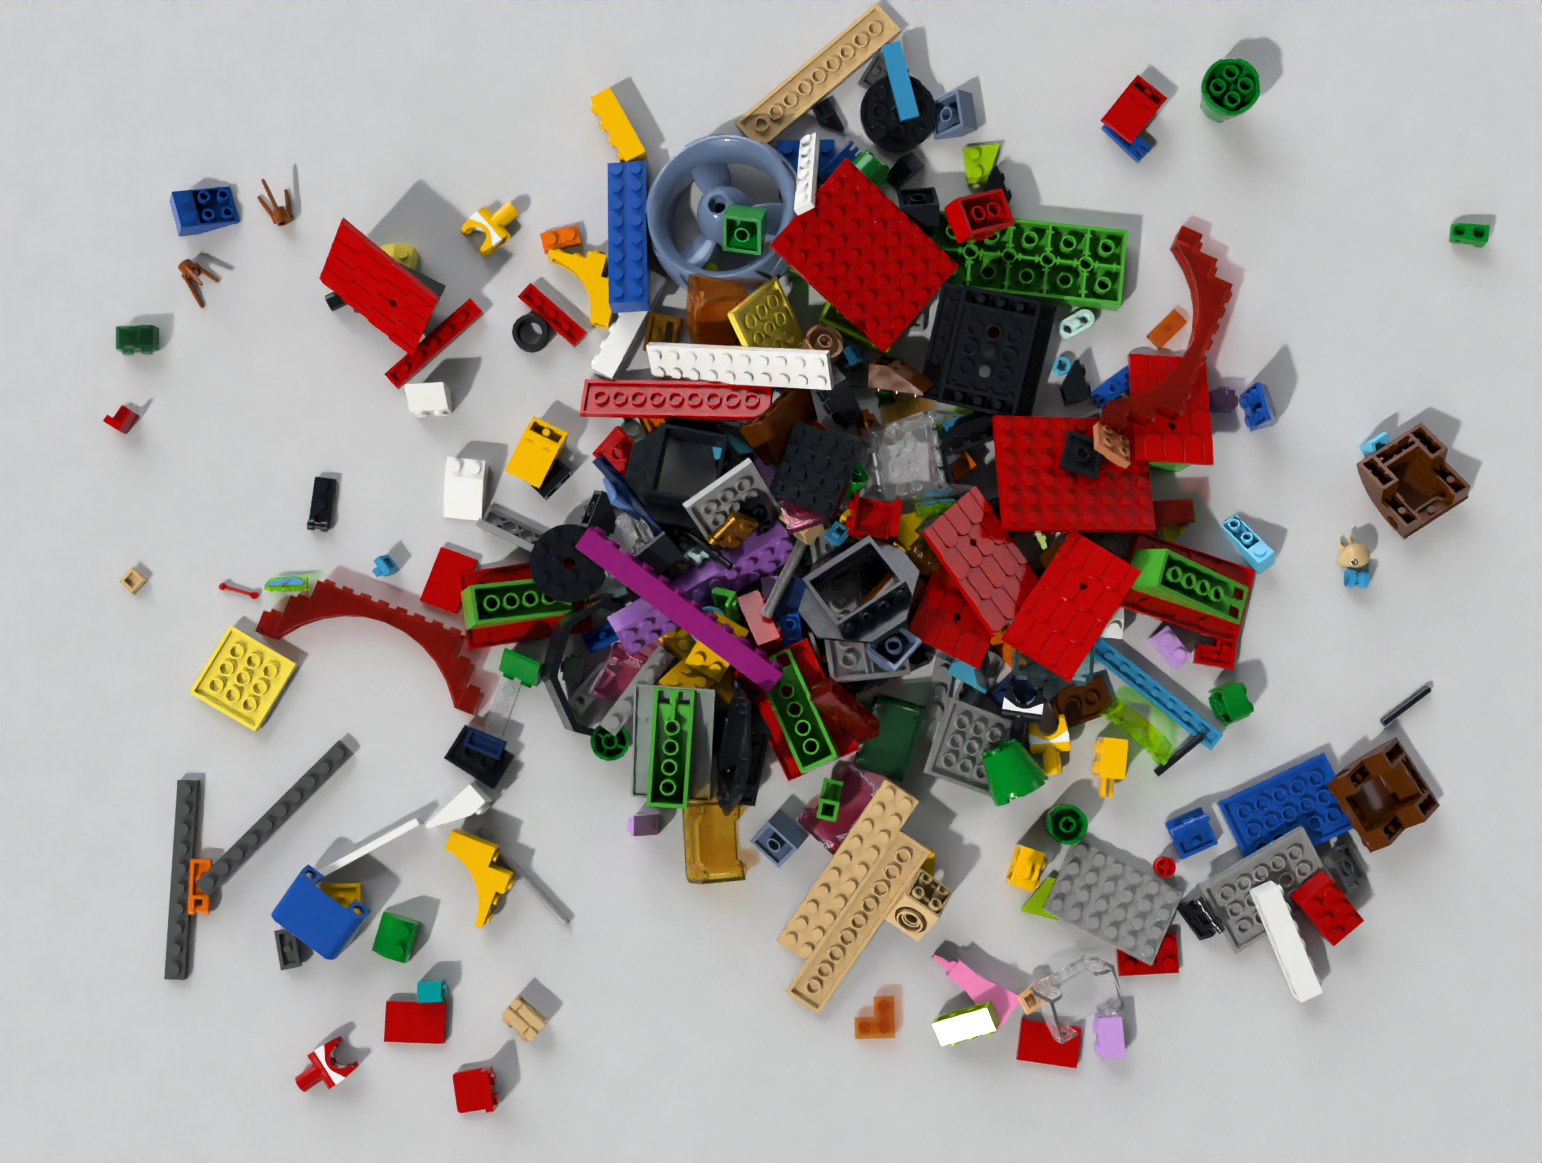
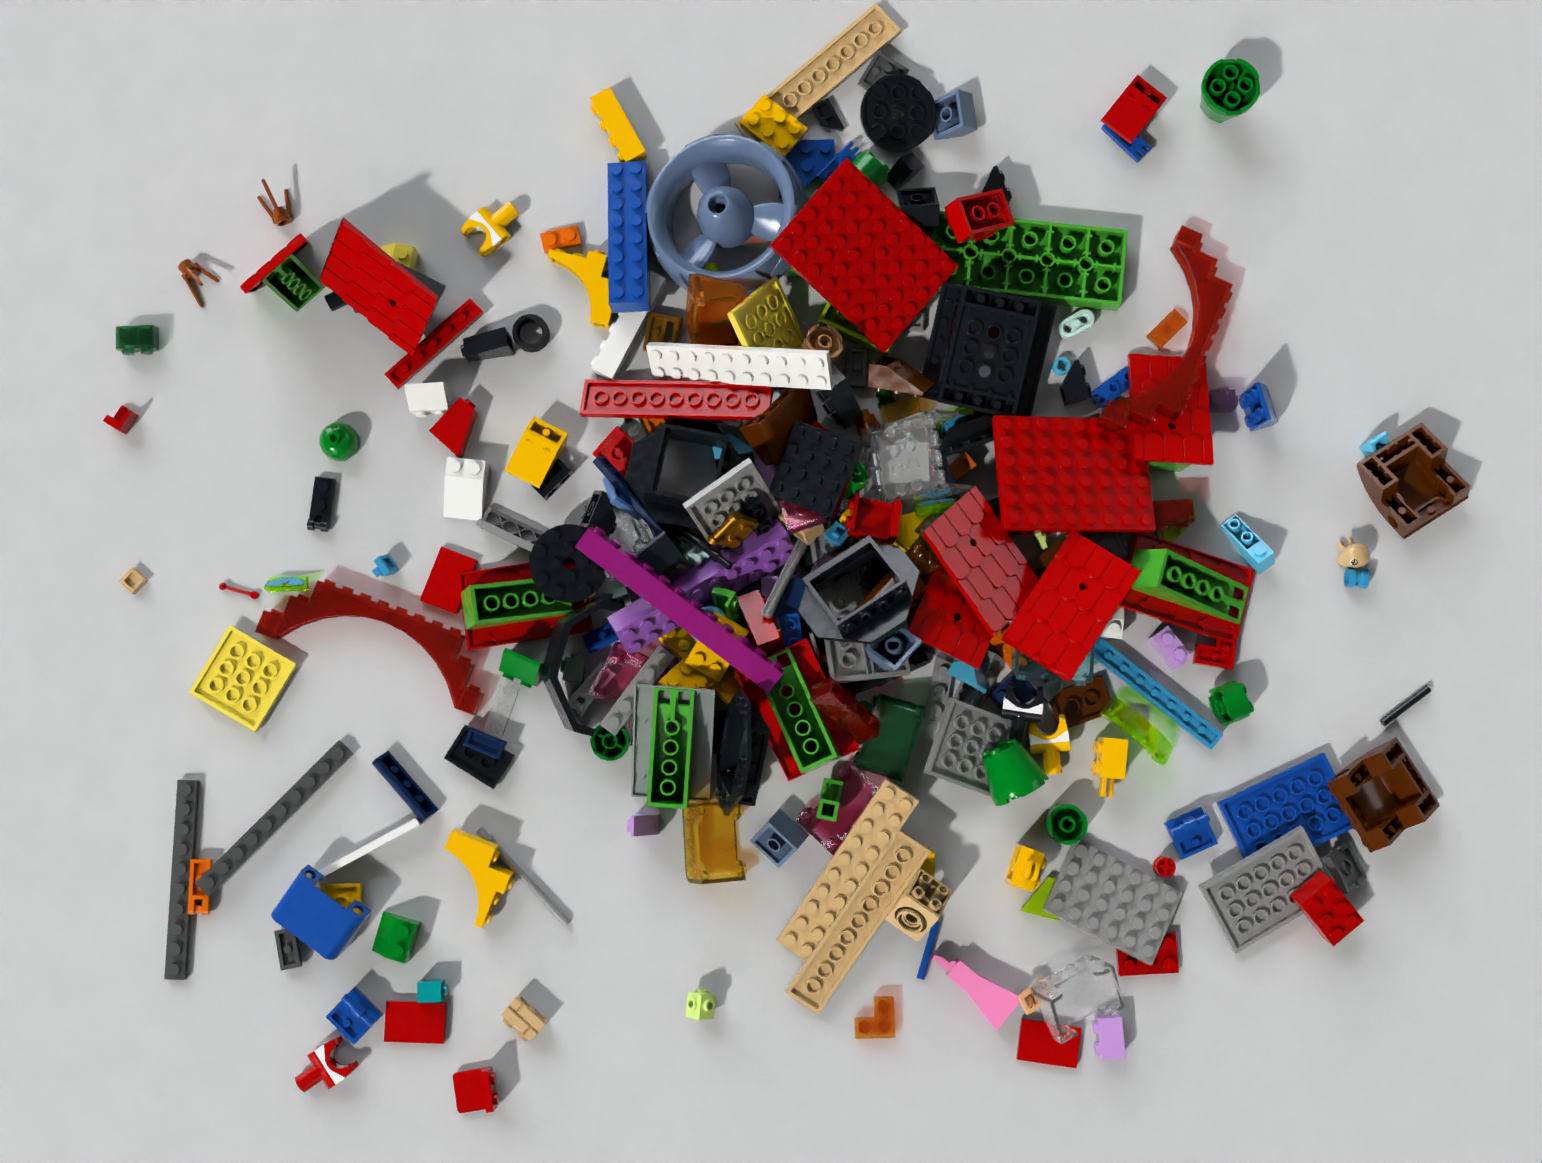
blue slope [170,186,239,236] -> none
white slope [425,783,493,828] -> none
red plate [518,283,587,348] -> none
green slope [723,204,767,255] -> none
black arm [731,678,759,700] -> none
white plate [794,132,820,216] -> none
dark azure tile [839,345,866,369] -> none
dark azure tile [881,41,919,122] -> none
brick [932,1000,1000,1046] -> none
lime wing [962,143,999,186] -> none
black plate [1058,430,1103,480] -> none
nougat plate [1093,422,1131,469] -> none
black bar [1154,733,1204,777] -> none
black plate [1176,896,1225,941] -> none
white brick [1249,880,1323,1003] -> none
green leg [1449,223,1490,248] -> none
none -> bright green piece [240,233,325,312]
none -> green cylinder [319,422,360,461]
none -> blue plate [326,986,383,1045]
none -> dark blue brick [372,751,439,823]
none -> red slope [429,397,478,458]
none -> black slope [461,327,514,362]
none -> yellowish green brick [686,988,716,1020]
none -> yellow plate [740,94,808,158]
none -> blue bar [917,921,941,980]

